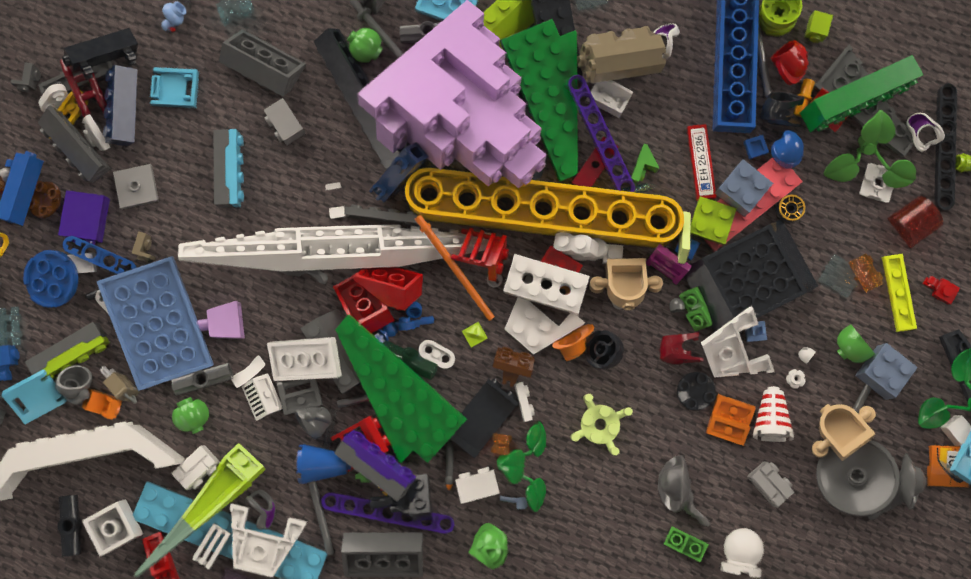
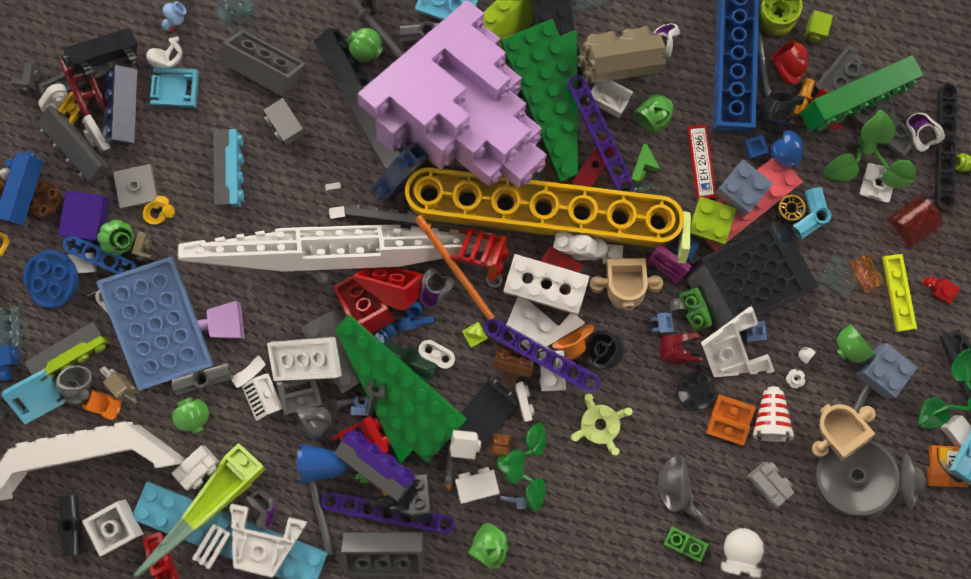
none -> bright green plant [97,220,135,256]
none -> yellow piece [143,196,175,225]
none -> white piece [146,37,182,68]
none -> medium blue tile [351,396,369,416]
none -> black bar [364,379,387,416]
none -> dark grey piece [419,268,454,309]
none -> white brick [450,430,481,459]
none -> dark purple beam [484,319,601,392]
none -> white bracket [539,351,566,391]
none -> bright green helmet [633,94,674,133]
none -> medium blue tile [651,313,674,333]
none -> medium azure piece [791,187,831,240]

